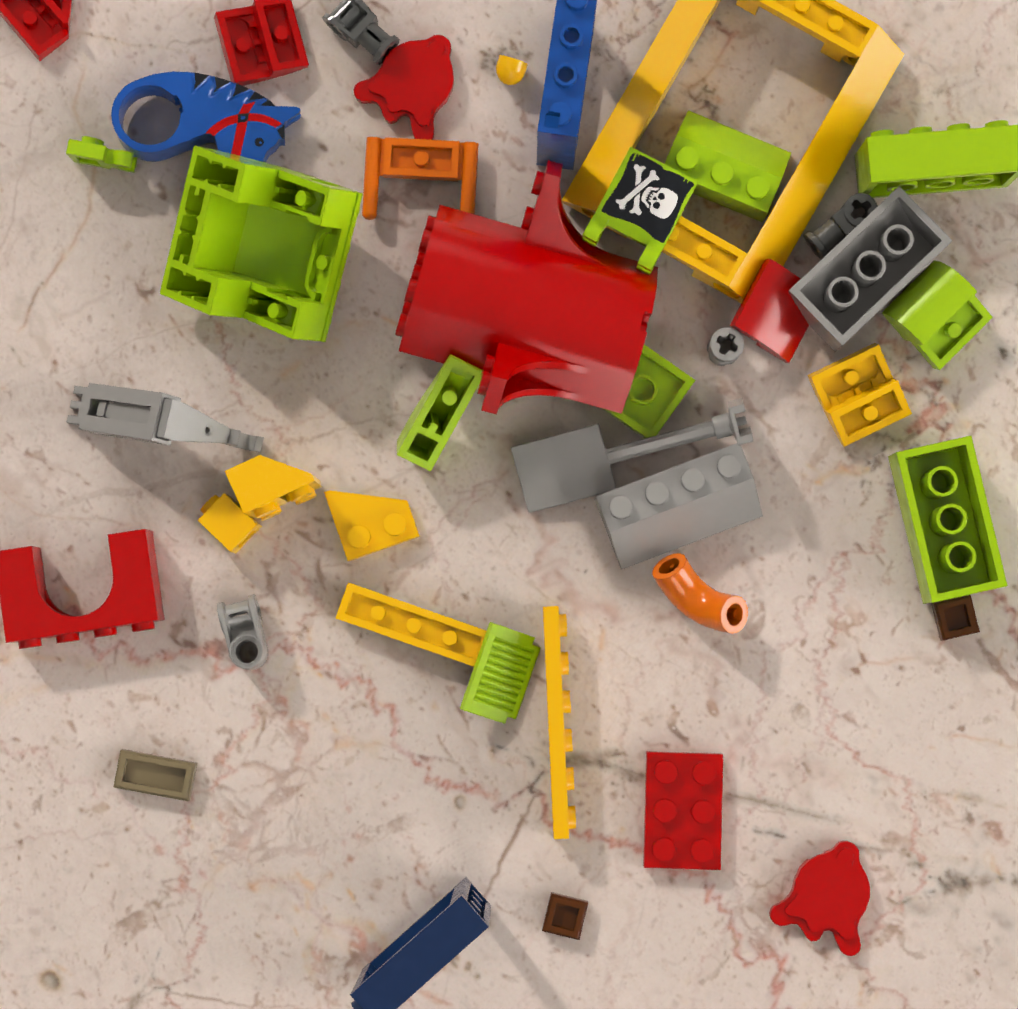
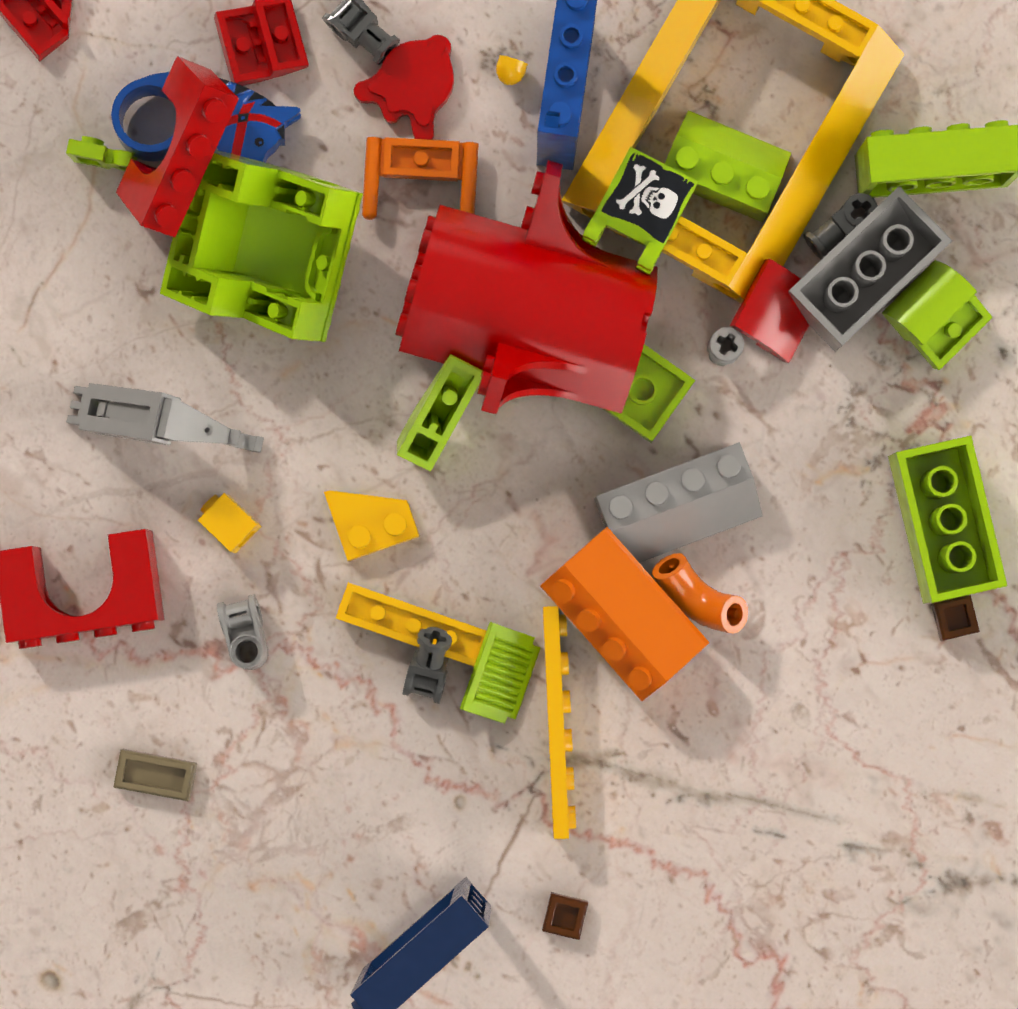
yellow slope [225,455,322,521] -> none
light grey piece [511,398,753,513] -> none
red plate [643,751,723,870] -> none
red tile [769,841,870,956] -> none
yellow slope [807,343,912,447] -> none
none -> red arch [116,56,239,237]
none -> dark grey connector [402,627,452,704]
none -> orange slope [540,527,709,701]

